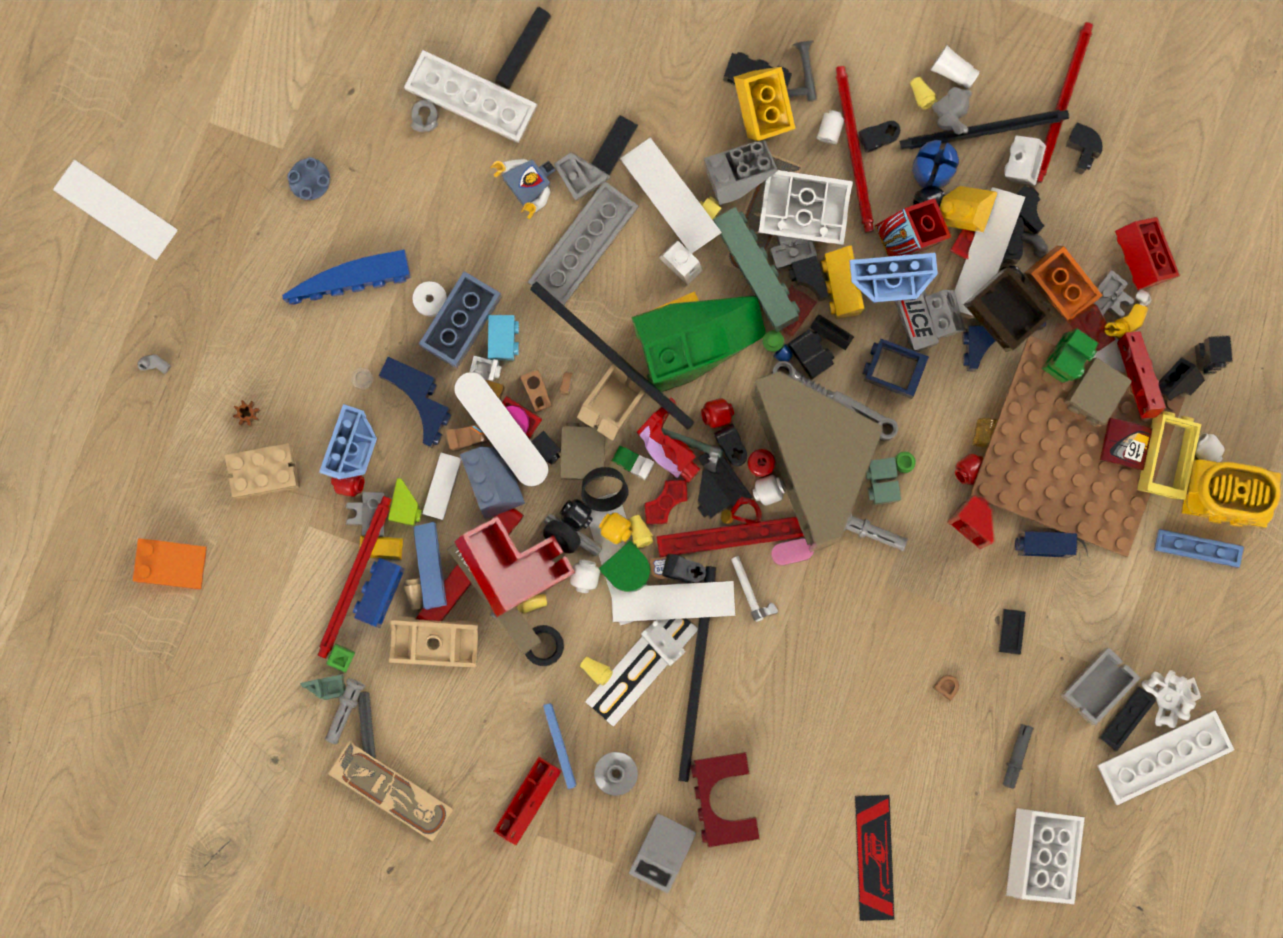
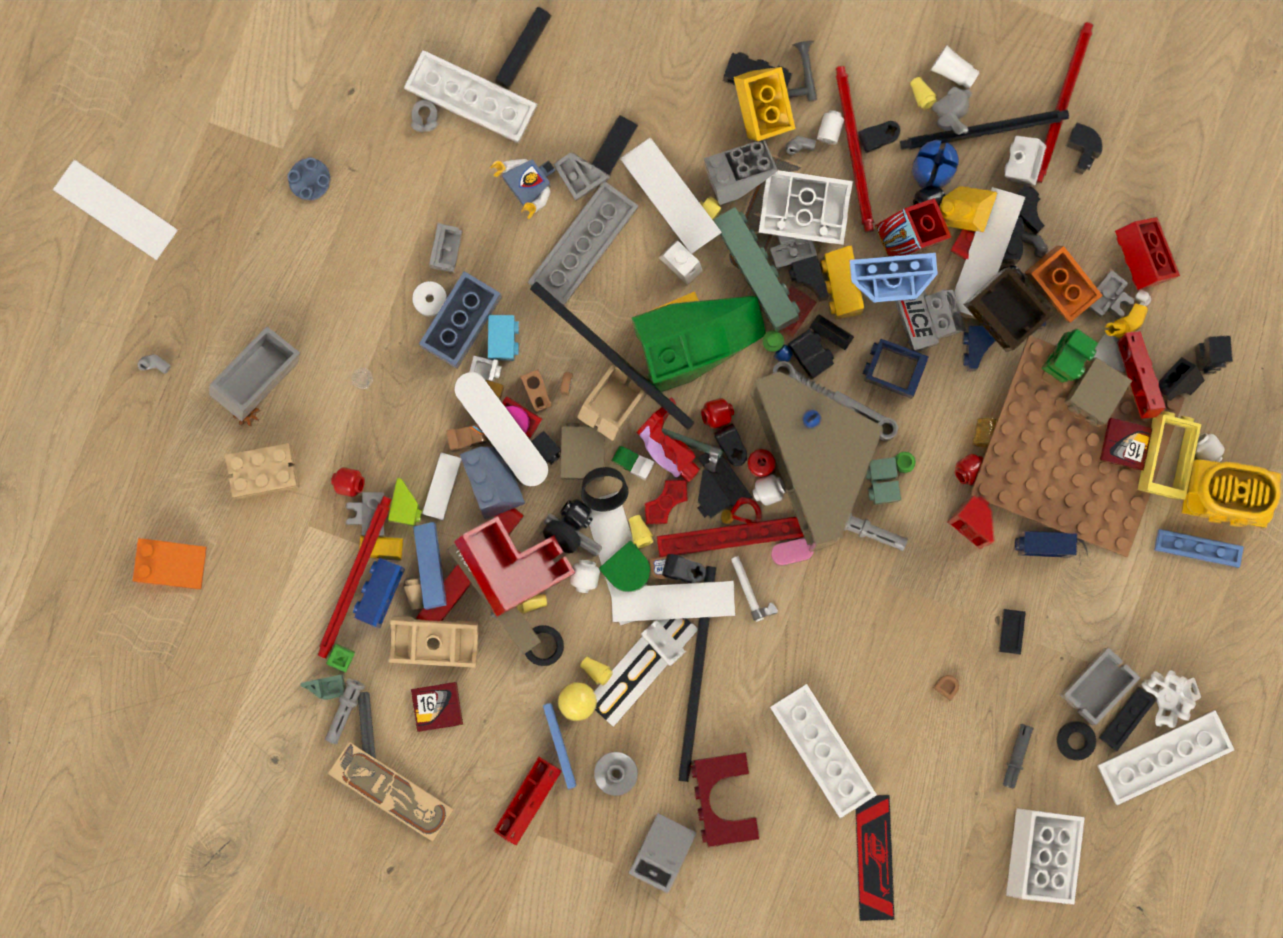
blue slope [282,250,411,305] -> none
light blue wedge [319,404,377,479] -> none
dark blue arch [379,357,452,448] -> none
yellow head [599,512,632,544] -> none
clear red plate [1068,303,1116,351] -> none
none -> light grey piece [209,327,300,421]
none -> slope [411,682,463,732]
none -> light grey hinge [429,223,462,273]
none -> light yellow piece [558,682,597,721]
none -> white plate [770,684,877,818]
none -> light grey arm [785,136,816,155]
none -> blue hinge [803,410,821,428]
none -> black tyre [1057,721,1096,761]

